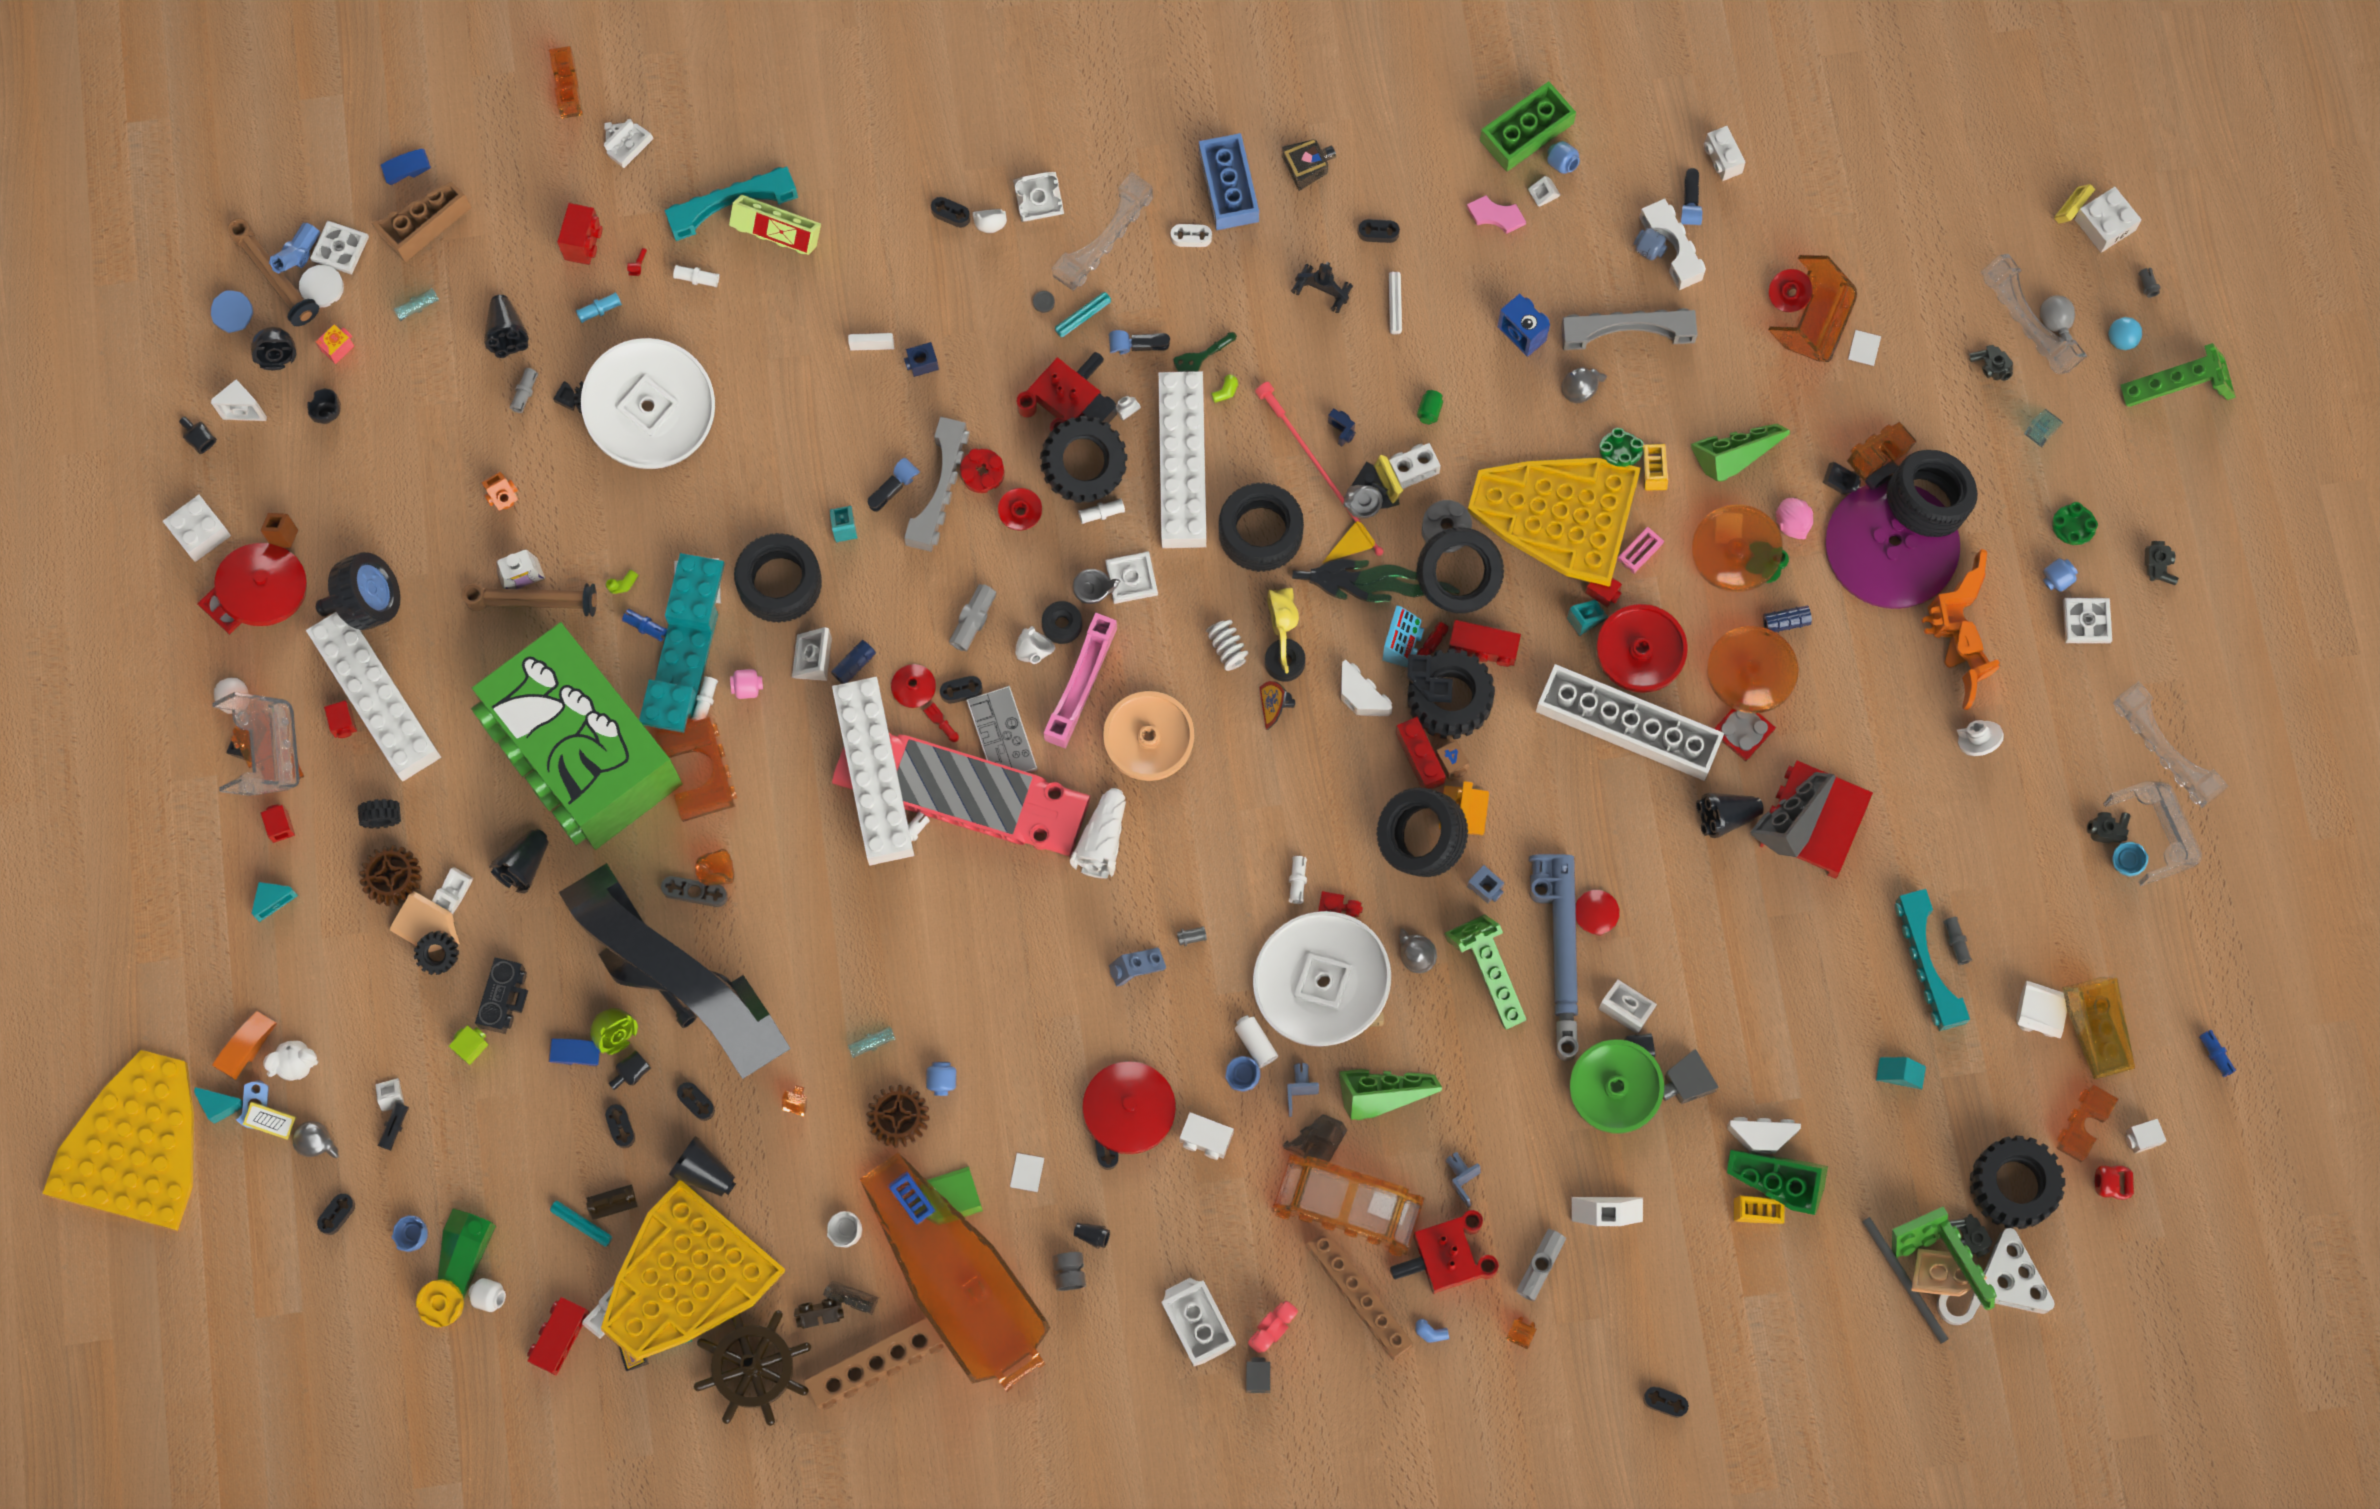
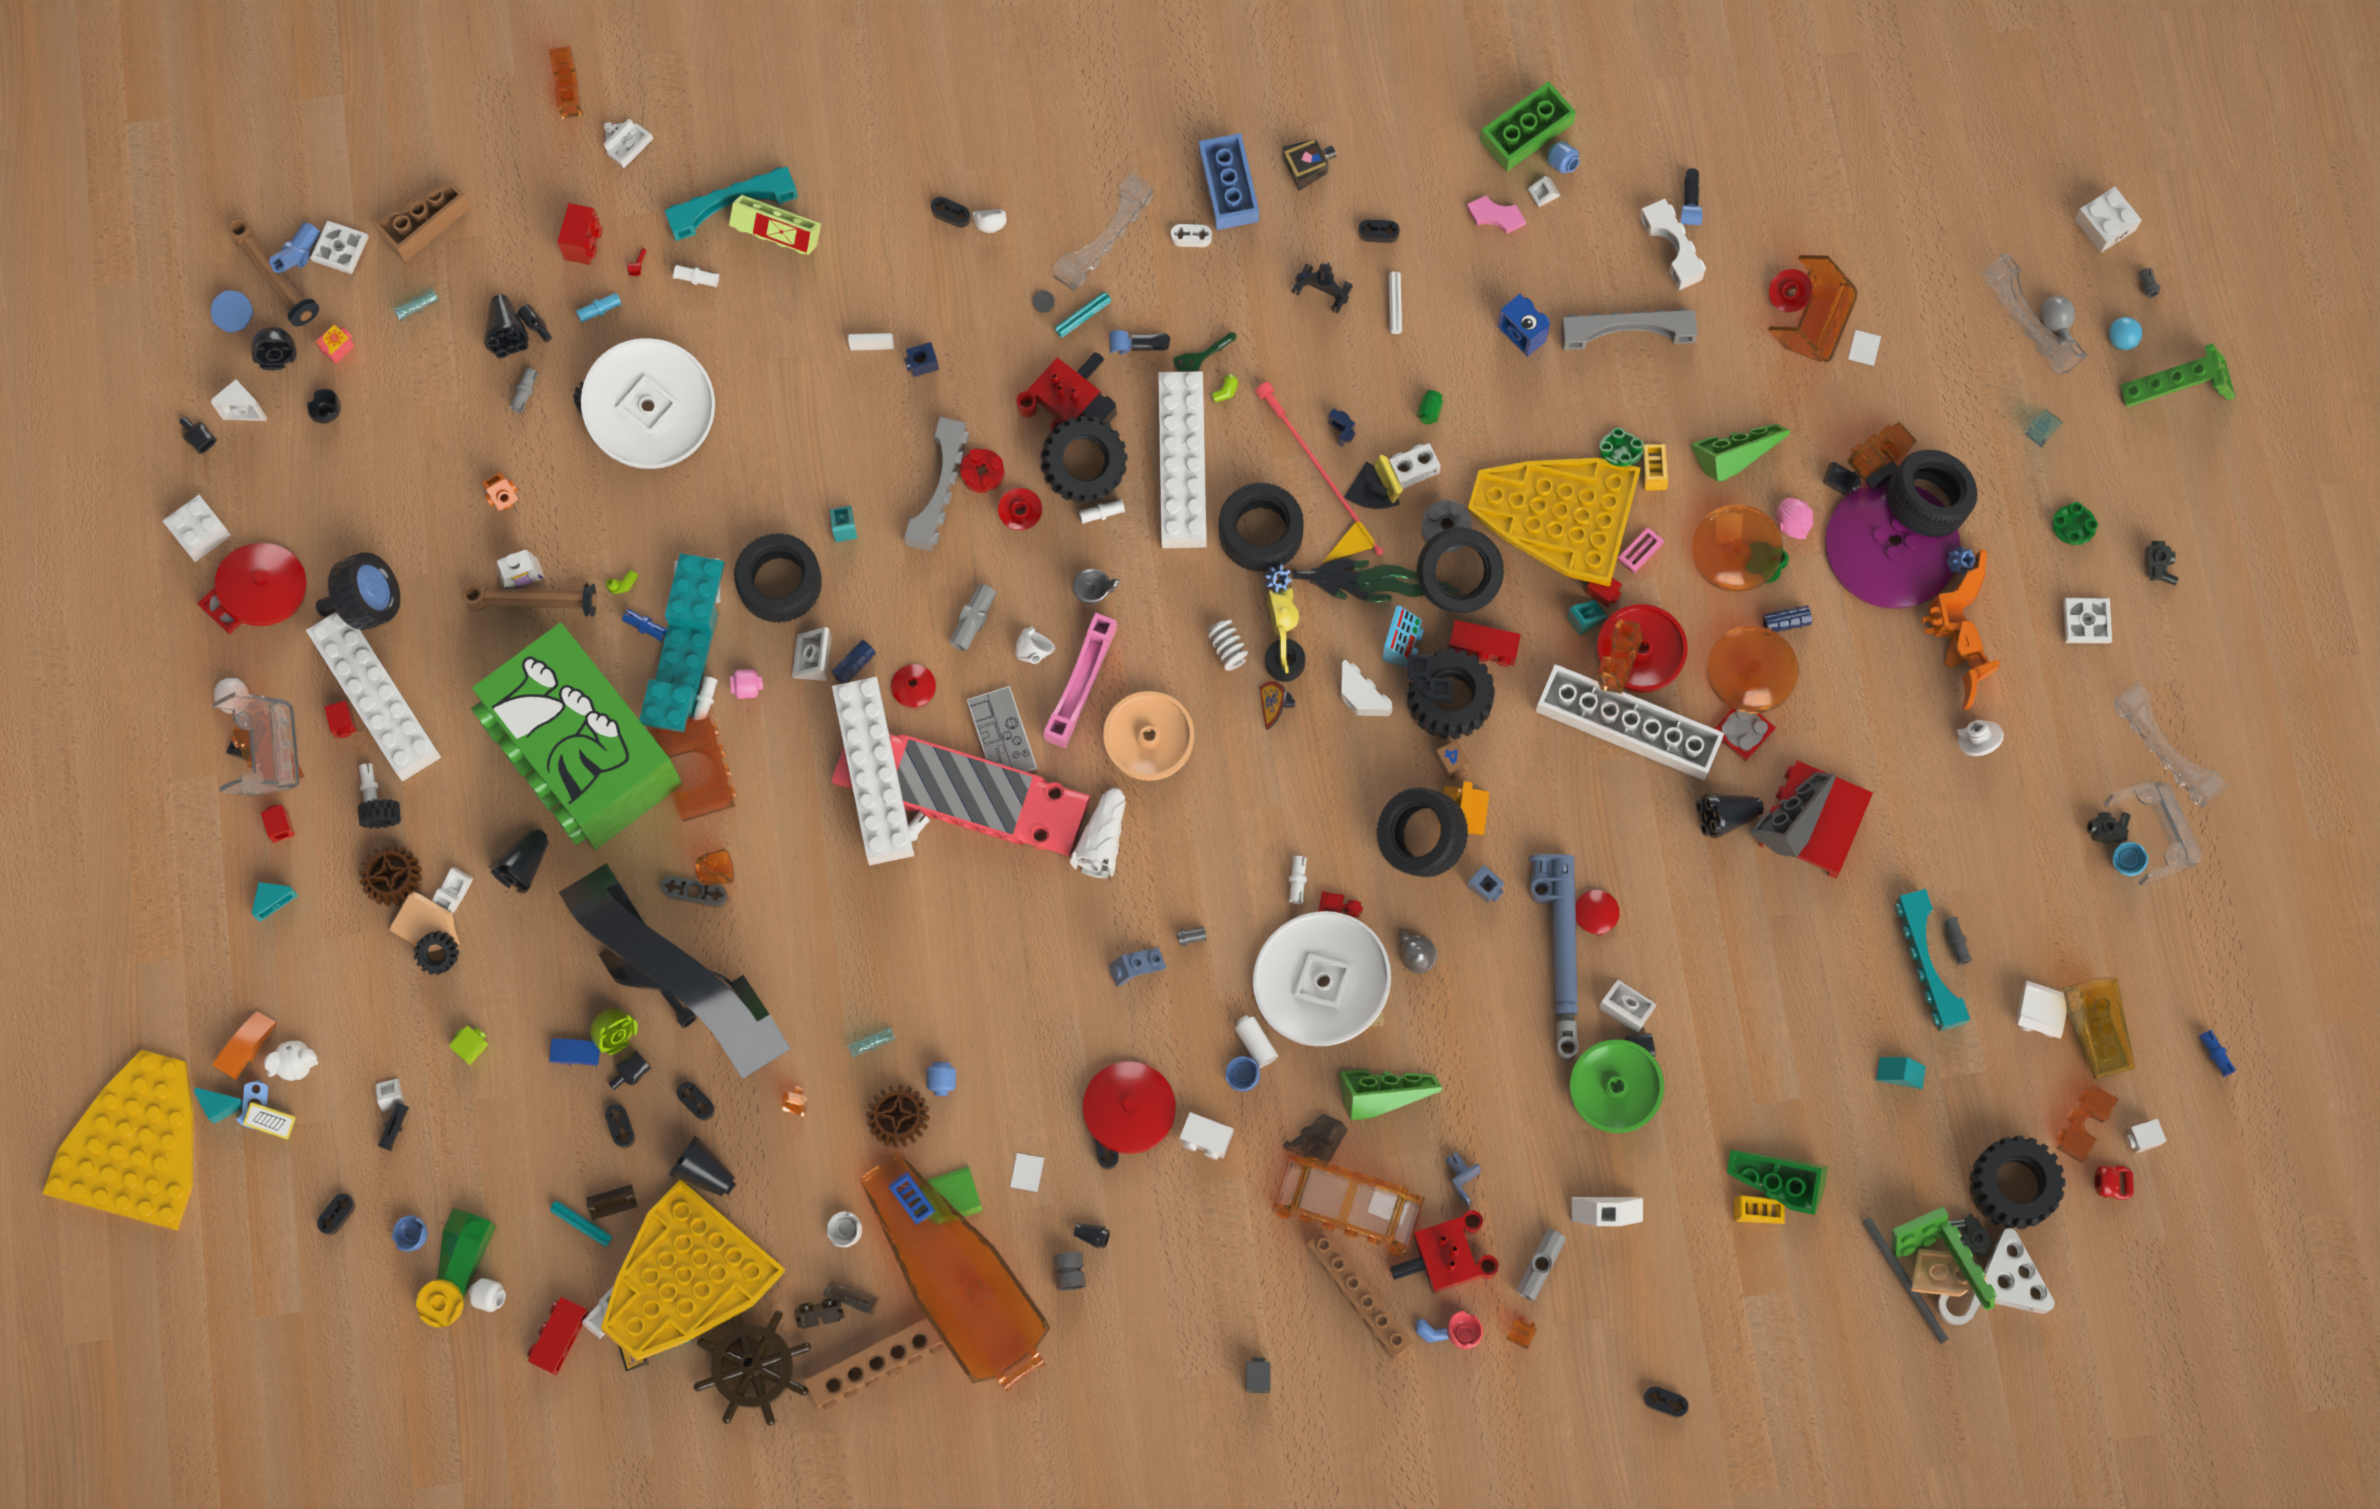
dark orange brick [260,513,298,548] -> none
flat silver hat [292,1121,339,1158] -> none
white tile [299,265,344,308] -> none
blue slope [381,148,431,186] -> none
black piece [475,957,528,1034] -> none
black tile [553,381,576,411] -> none
piece [867,458,920,512] -> none
red piece [923,702,959,742] -> none
black beam [940,676,983,704] -> none
white slope [1013,172,1064,222] -> none
black tyre [1042,601,1082,644] -> none
white tile [1105,551,1158,604] -> none
white plate [1116,396,1141,420] -> none
white slope [1161,1278,1236,1366] -> none
coral gear [1248,1301,1298,1353] -> none
sand blue bracket [1287,1063,1319,1117] -> none
flat silver hat [1343,485,1383,519] -> none
red brick [1396,717,1446,789] -> none
red axle [1417,622,1449,655] -> none
bright green bracket [1444,914,1527,1030] -> none
flat silver hat [1561,367,1607,403] -> none
sand blue head [1634,228,1668,261] -> none
dark grey torso [1663,1049,1719,1104] -> none
white brick [1704,126,1746,181] -> none
white slope [1727,1117,1801,1155] -> none
pearl dark grey piece [1969,345,2013,381] -> none
medium blue head [2043,559,2078,592] -> none
light yellow tile [2054,184,2096,224] -> none
none -> white pin [358,763,378,803]
none -> black piece [518,304,552,342]
none -> medium blue gear [1263,564,1292,592]
none -> coral hair [1447,1311,1483,1349]
none -> clear orange arch [1597,619,1643,694]
none -> medium blue gear [1947,546,1976,575]

